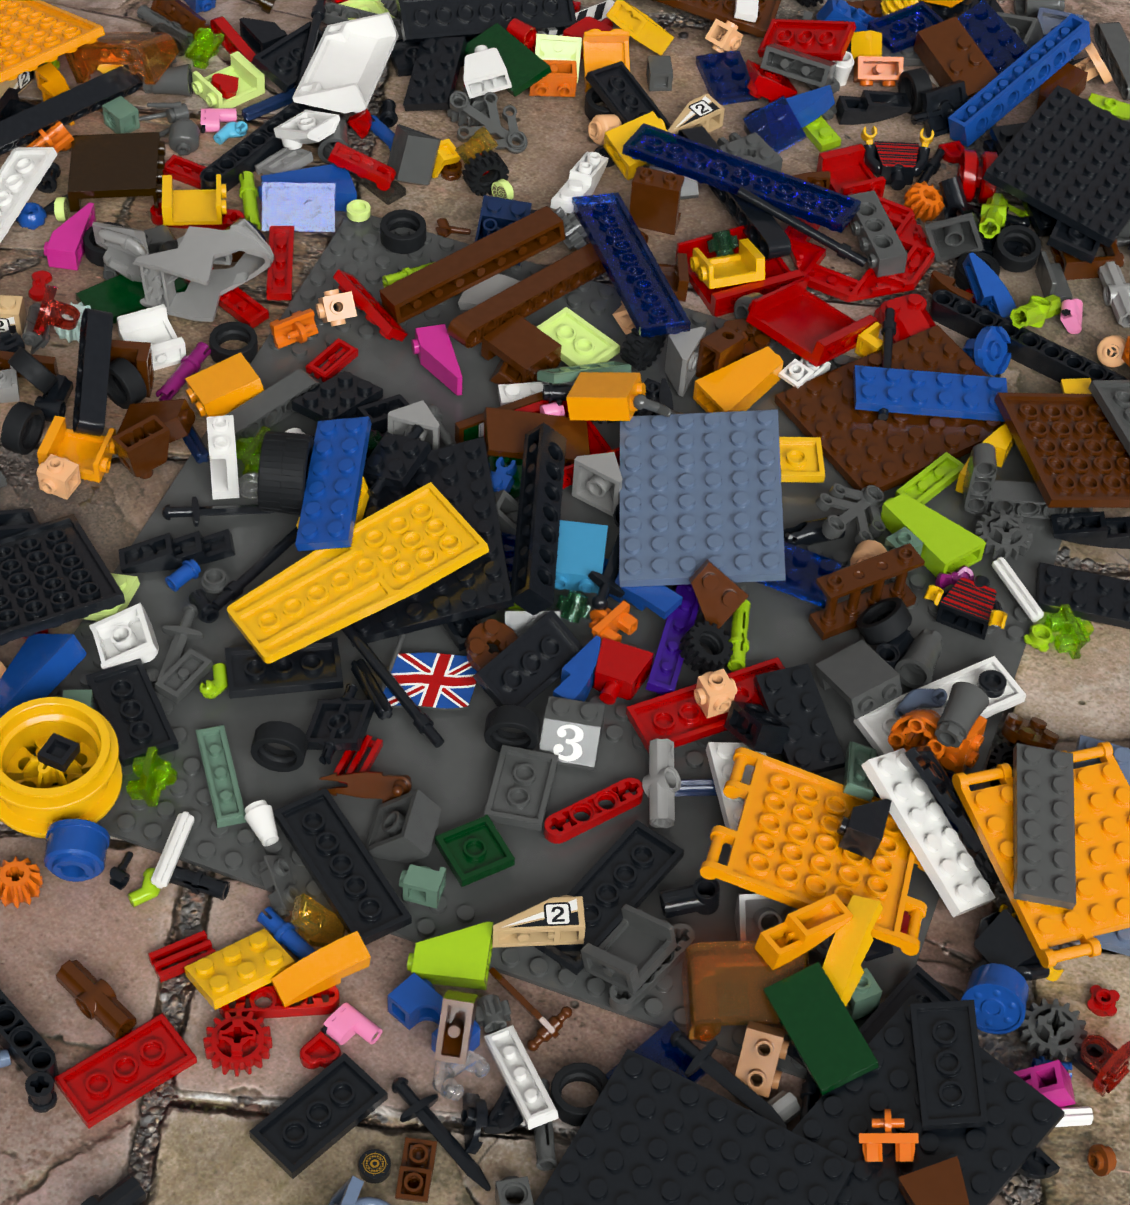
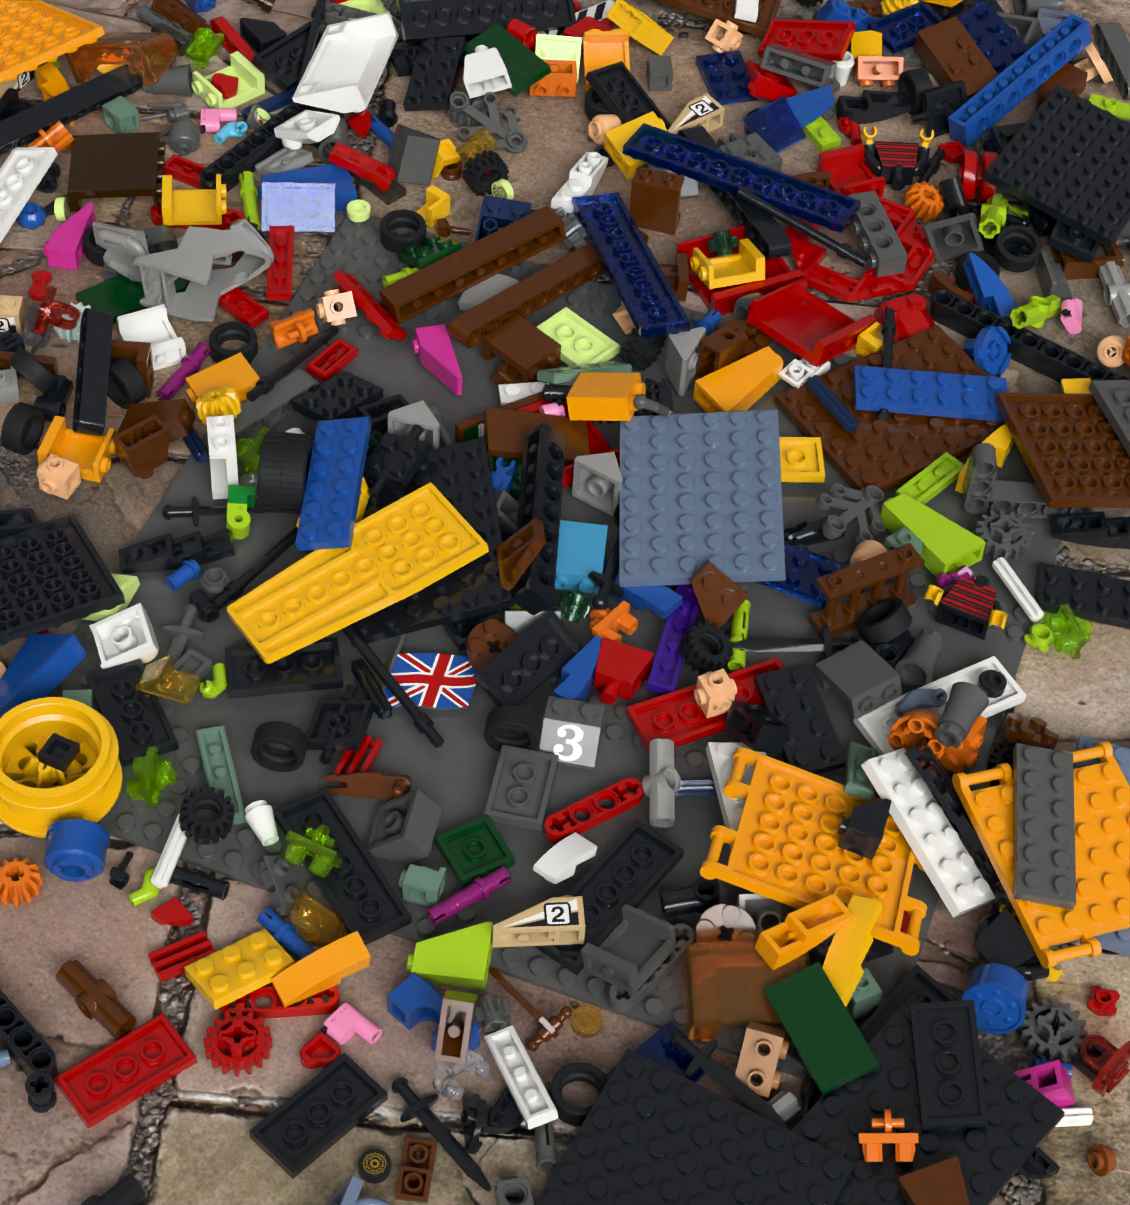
none -> clear yellow slope [135,655,200,705]
none -> red tile [151,897,194,927]
none -> black tyre [179,786,235,845]
none -> yellow gear [195,386,242,425]
none -> leg [226,485,256,540]
none -> tile [246,103,273,130]
none -> black bar [246,325,339,402]
none -> clear neon green hips [284,824,342,878]
none -> dark green plate [397,235,463,268]
none -> yellow panel [416,185,451,228]
none -> magenta pin [425,866,511,926]
none -> reddish brown wing [496,518,546,591]
none -> white slope [533,832,598,884]
none -> clear yellow tile [571,1006,603,1038]
none -> blue pin [694,308,722,337]
none -> plate [696,902,757,965]
none -> black sword [732,624,859,659]
none -> dark blue axle [807,375,859,433]
none -> red arm [837,117,862,146]

